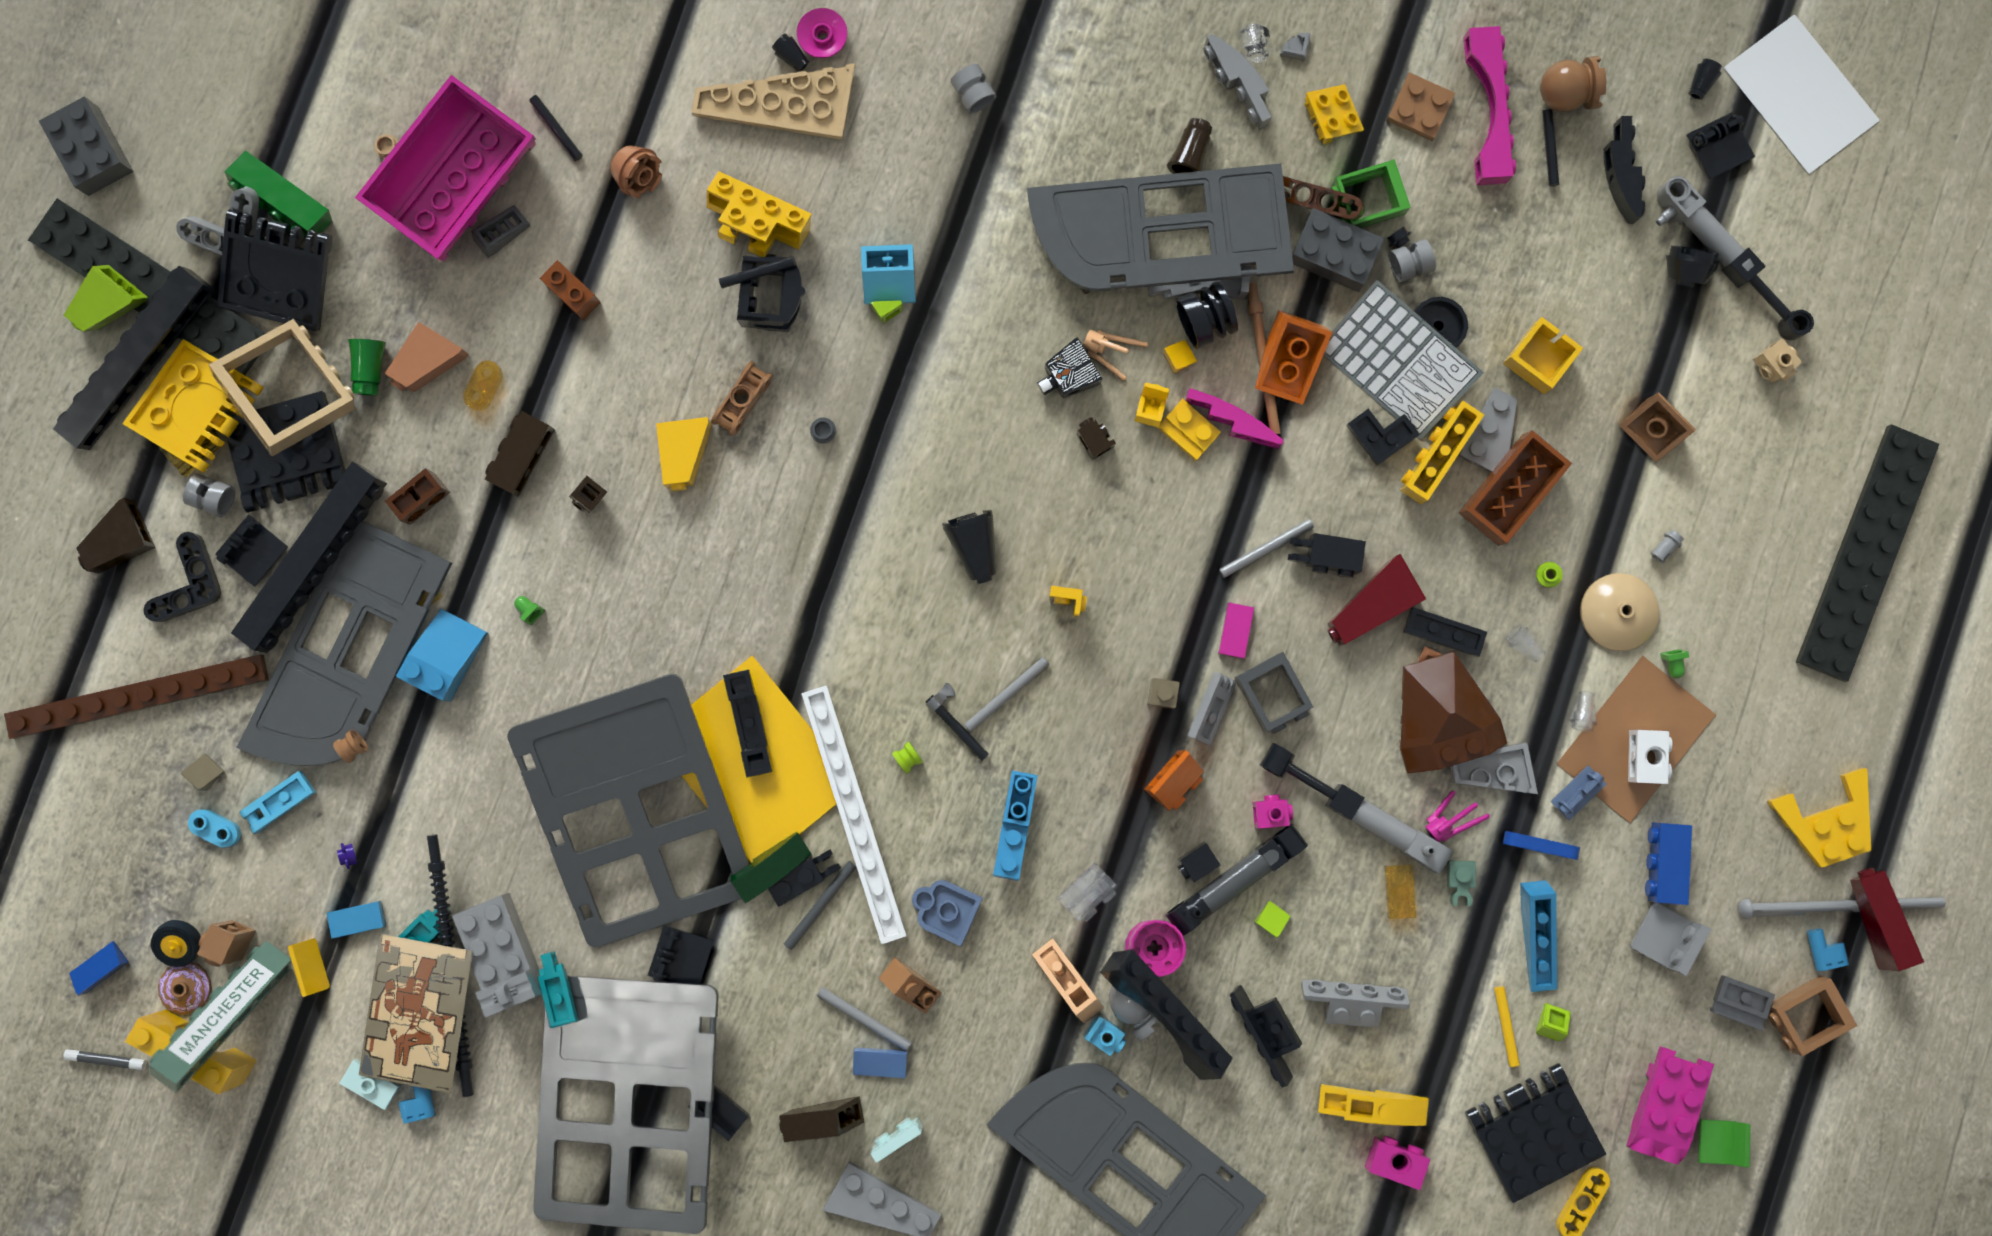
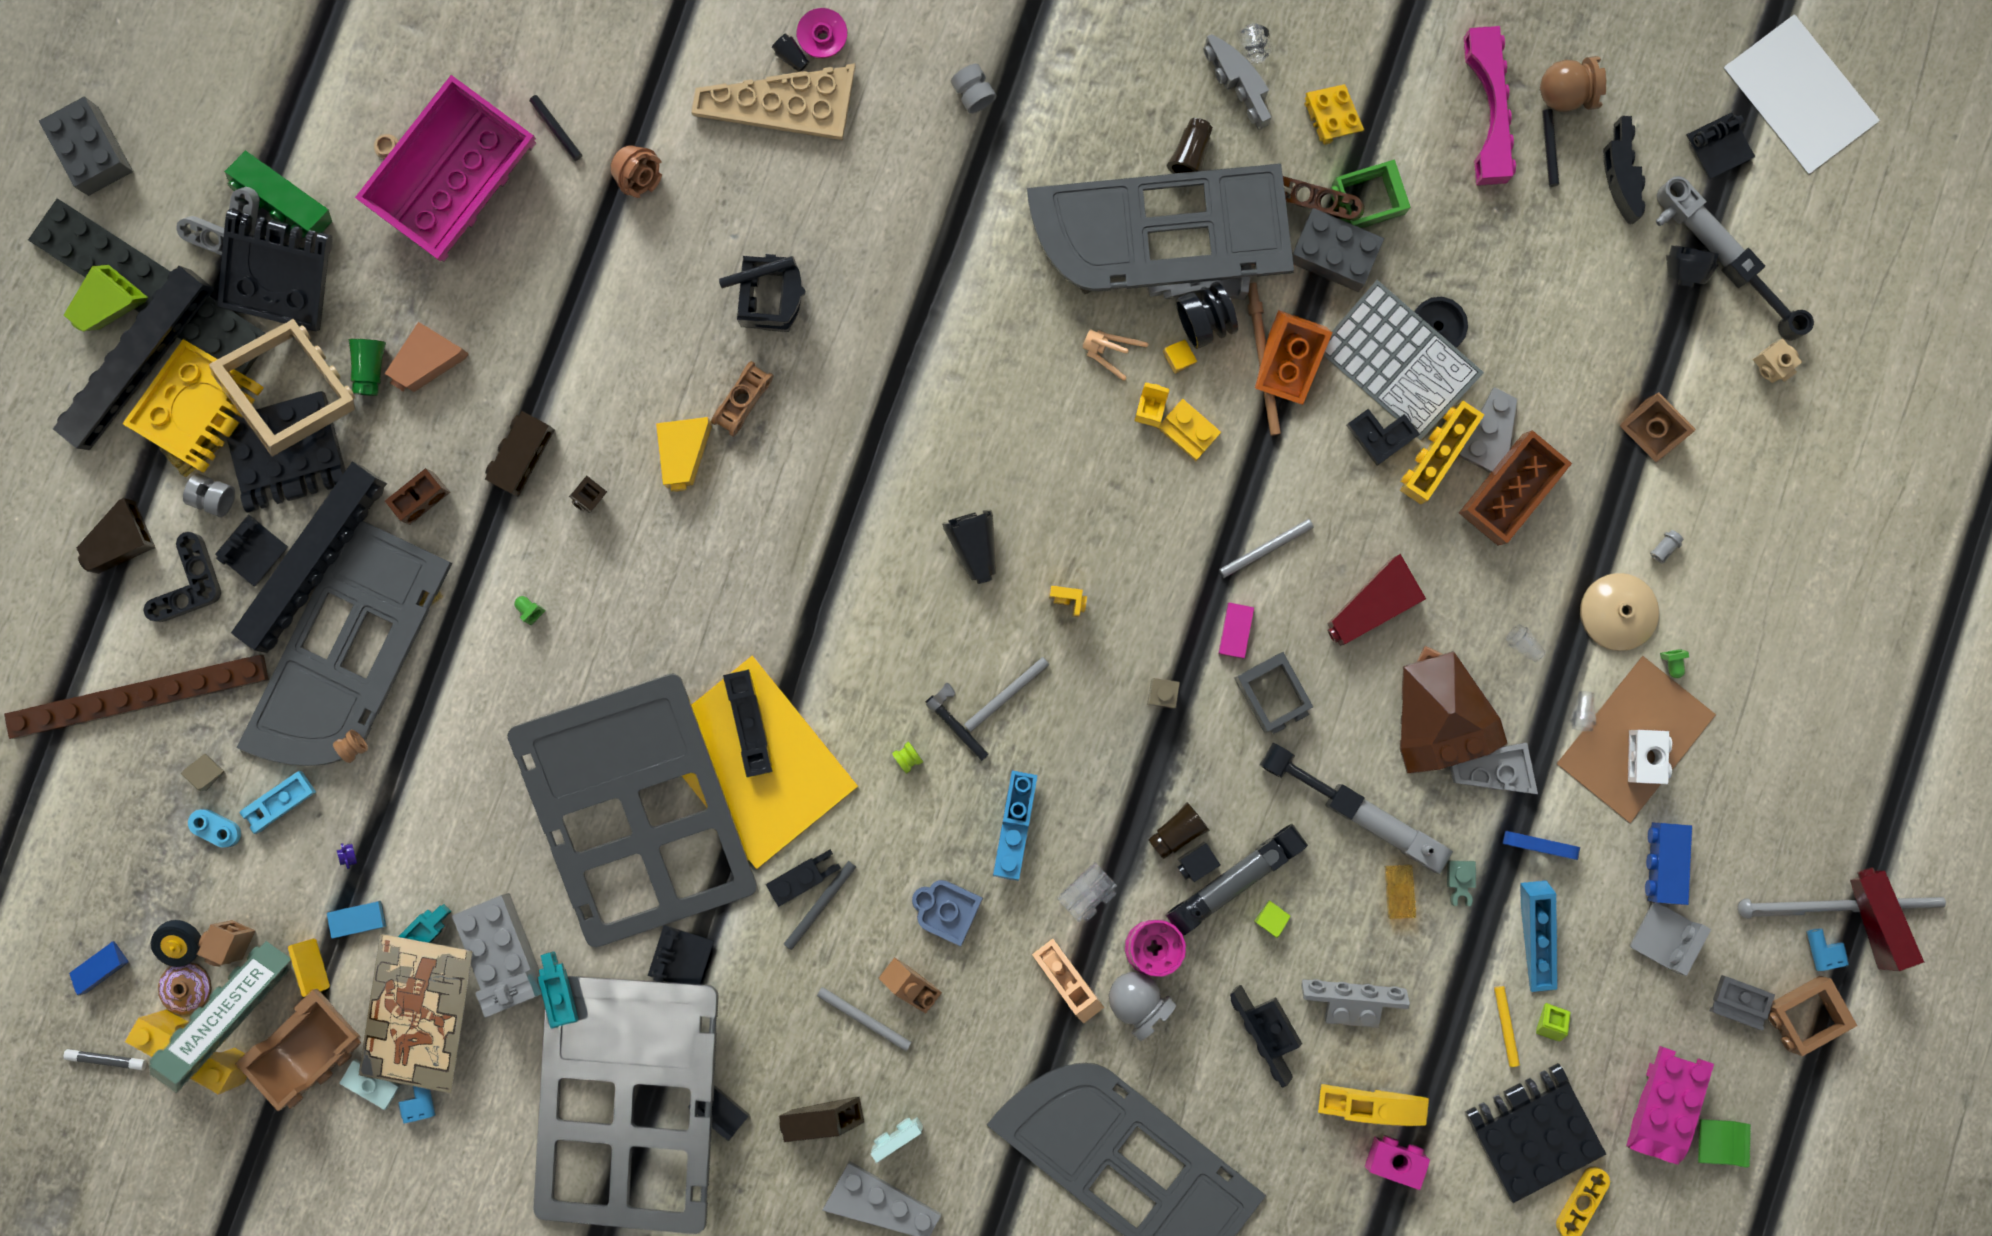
dark azure slope [396,609,488,702] -> none
black hose [427,834,473,1097] -> none
clear yellow plate [463,360,503,411] -> none
dark grey slope [471,205,530,258] -> none
dark orange brick [539,260,601,320] -> none
yellow piece [707,171,811,257] -> none
dark green slope [730,832,811,904] -> none
white plate [801,685,907,944] -> none
dark grey plate [810,418,836,444] -> none
medium blue slope [853,1047,907,1078] -> none
medium azure slope [861,244,916,305] -> none
lime slope [871,301,904,323] -> none
black torso [1037,337,1103,398] -> none
dark brown brick [1077,417,1116,460] -> none
medium azure brick [1084,1013,1126,1056] -> none
black arch [1100,950,1233,1080] -> none
orange slope [1144,750,1204,811] -> none
dark pink slope [1185,388,1283,449] -> none
light grey hinge [1188,672,1236,746] -> none
dark pink brick [1252,794,1293,829] -> none
light grey tile [1280,33,1311,61] -> none
black hinge [1288,533,1366,578] -> none
medium nougat plate [1386,72,1455,141] -> none
black plate [1387,227,1411,248] -> none
light grey wheel [1389,239,1436,283] -> none
black plate [1403,607,1487,657] -> none
dark pink plant [1425,791,1490,842] -> none
yellow piece [1502,317,1583,395] -> none
lime plate [1536,562,1563,588] -> none
sand blue hinge [1550,765,1607,820] -> none
black cone [1688,59,1722,100] -> none
yellow wing [1767,768,1871,868] -> none
pearl dark grey plate [1796,424,1939,682] -> none
none -> medium nougat cylinder [235,989,362,1111]
none -> dark brown plant [1148,802,1210,859]

